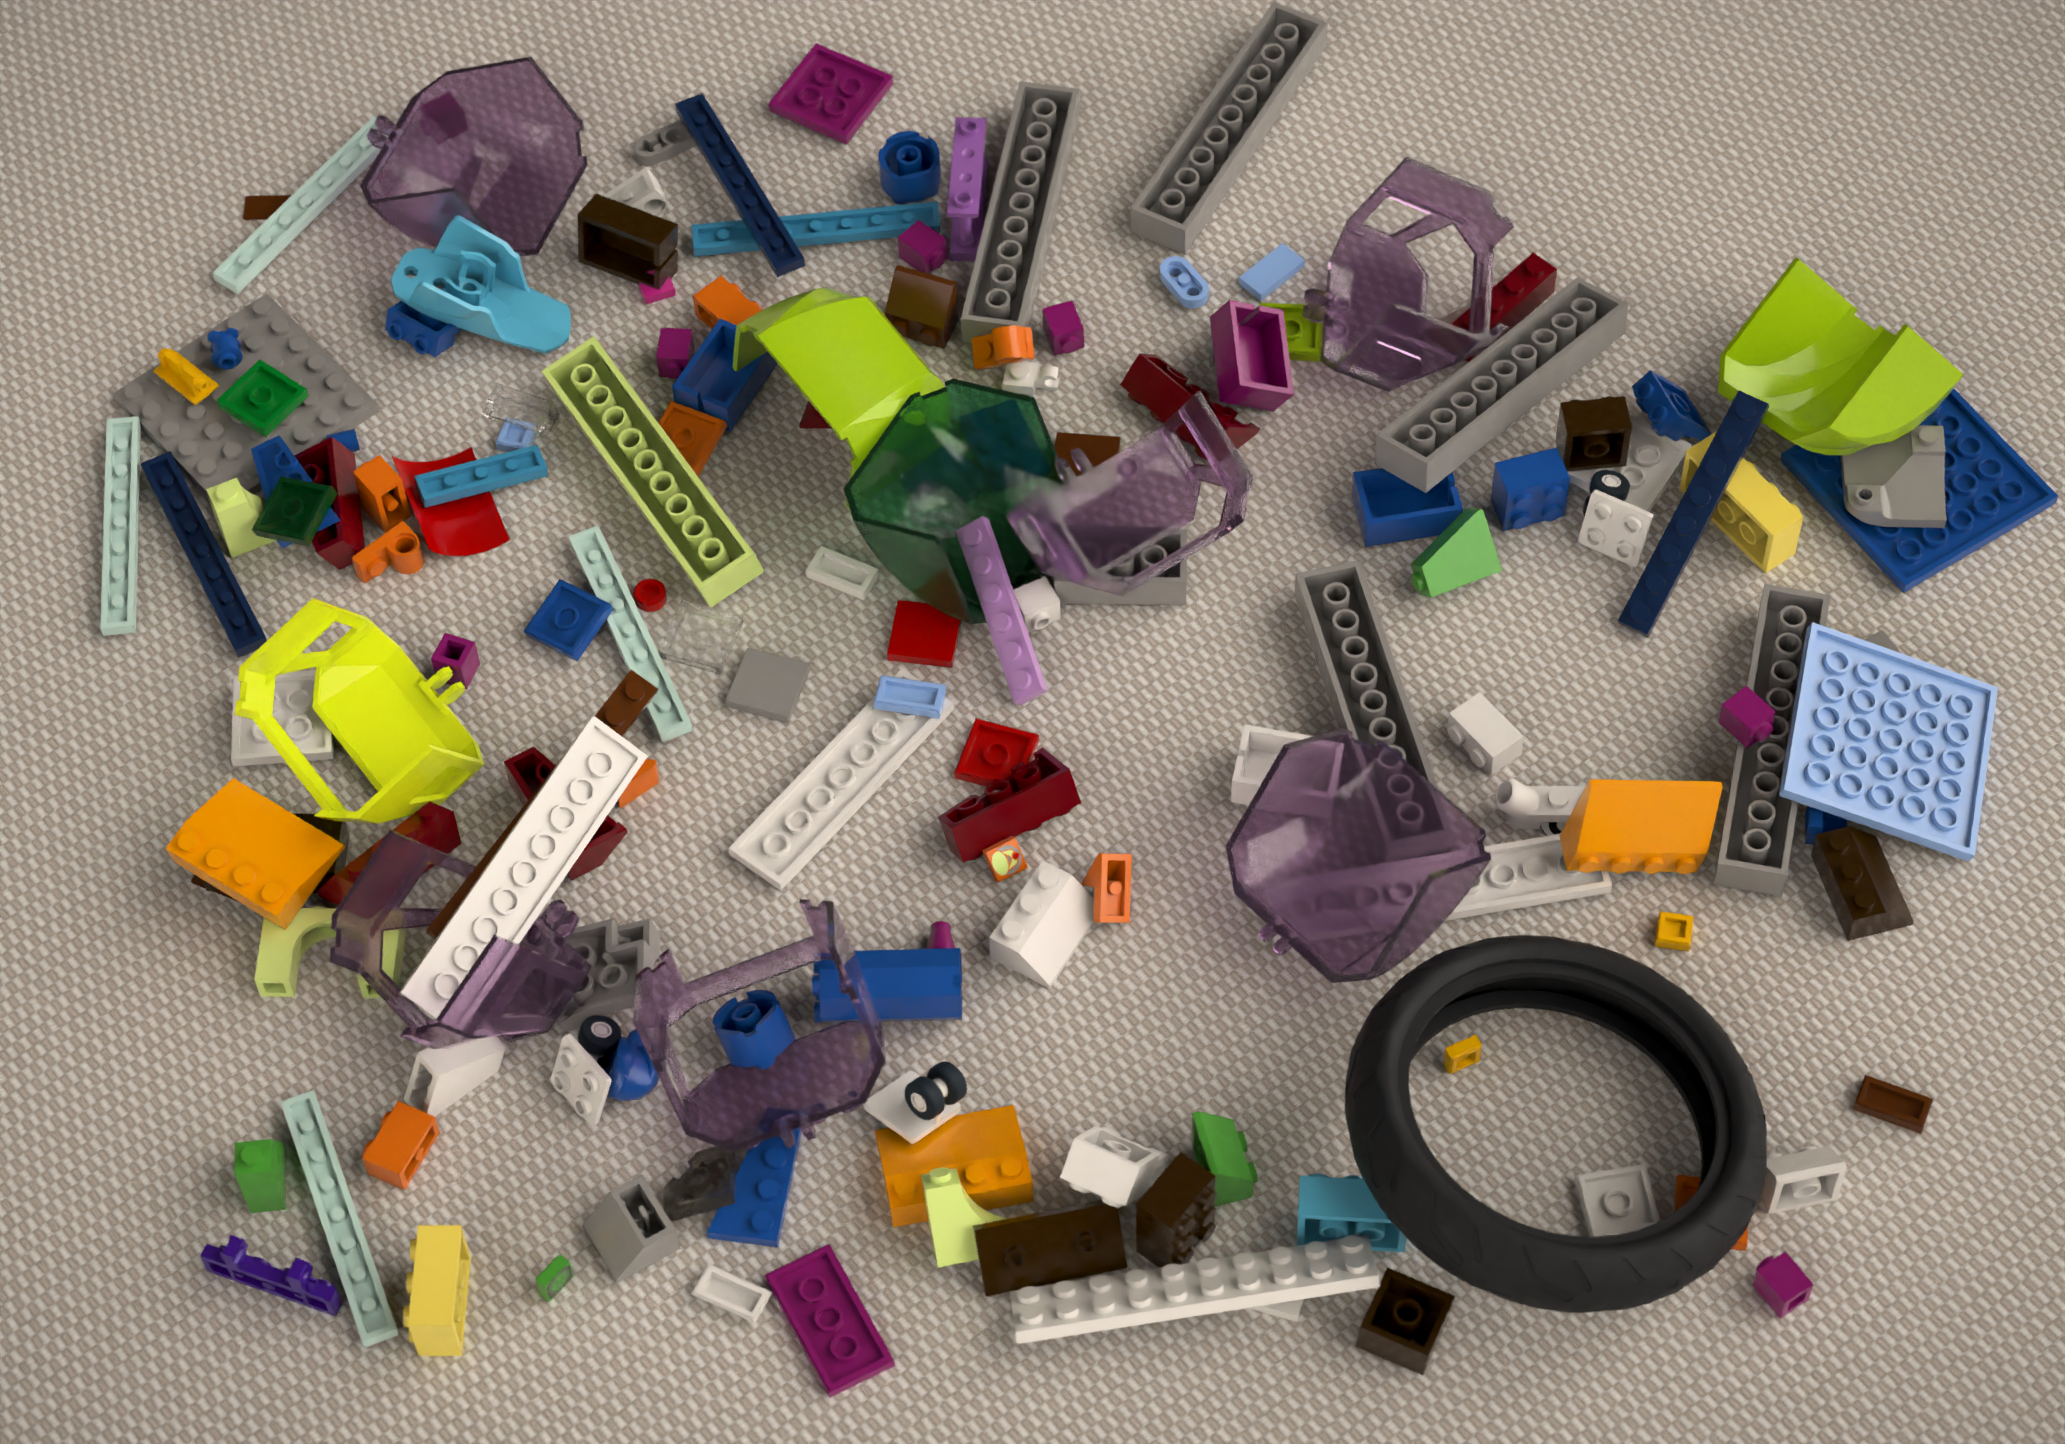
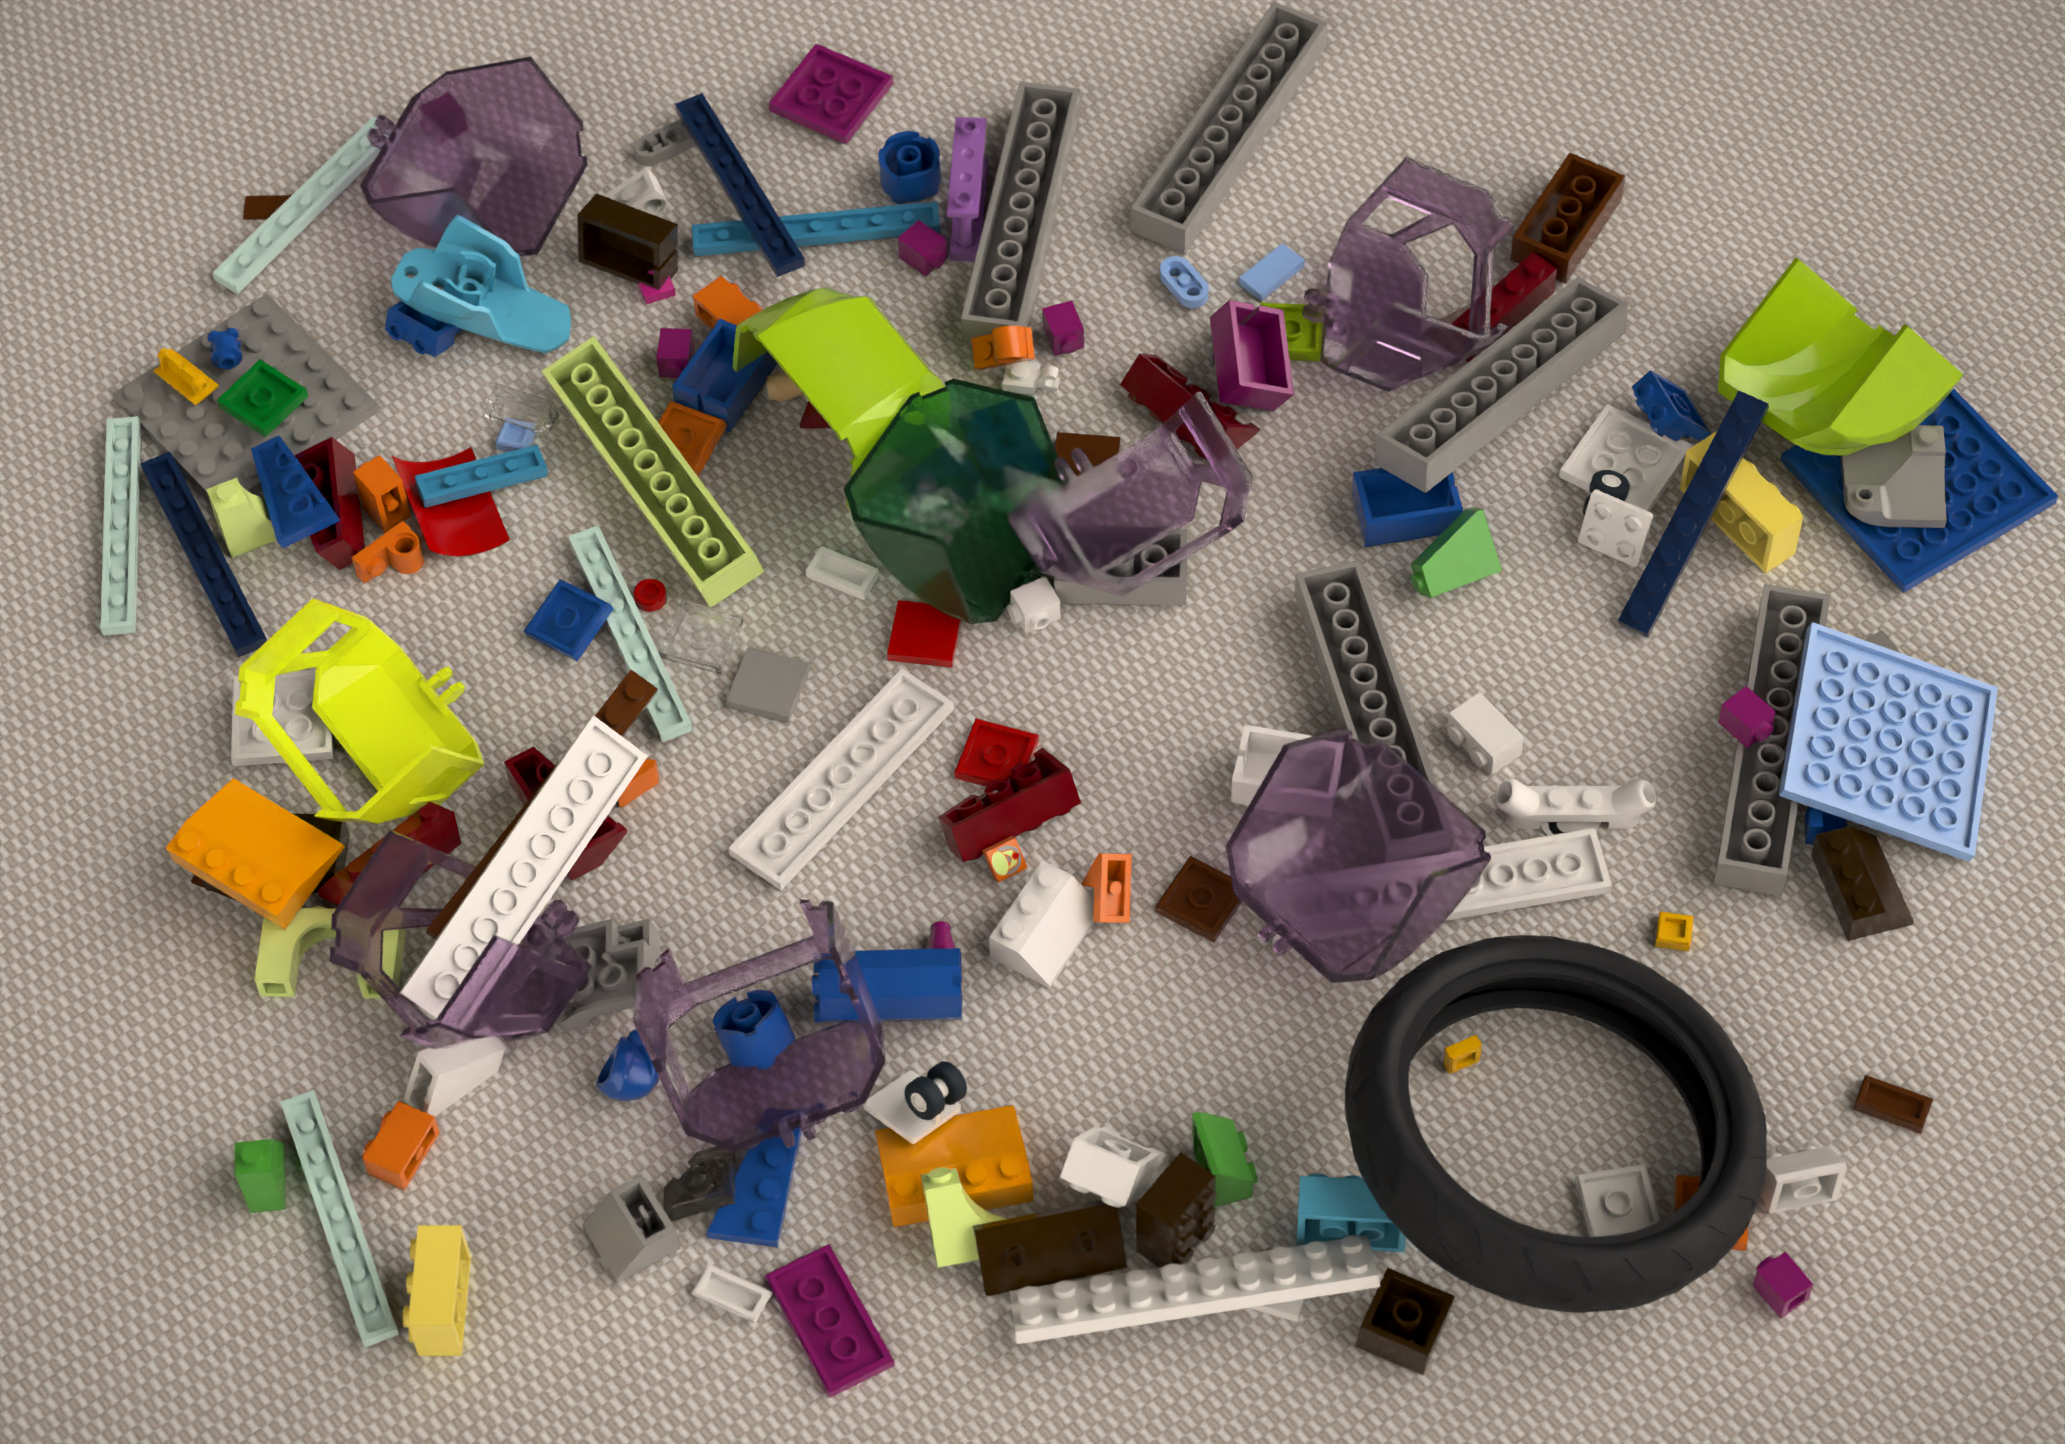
dark purple hinge [200,1235,342,1317] -> none
dark green tile [252,476,337,547] -> none
blue hinge [326,429,360,452] -> none
magenta brick [431,633,480,690] -> none
bright green tile [536,1254,574,1302] -> none
white plate [551,1015,622,1126] -> none
light blue tile [874,675,947,719] -> none
reddish brown slope [885,265,958,349] -> none
lavender plate [956,516,1048,705] -> none
blue brick [1491,447,1570,531] -> none
dark brown brick [1555,396,1632,472] -> none
light orange slope [1559,779,1723,874] -> none
none -> tan cone [767,372,804,403]
none -> reddish brown tile [1155,856,1249,943]
none -> reddish brown brick [1510,153,1625,284]

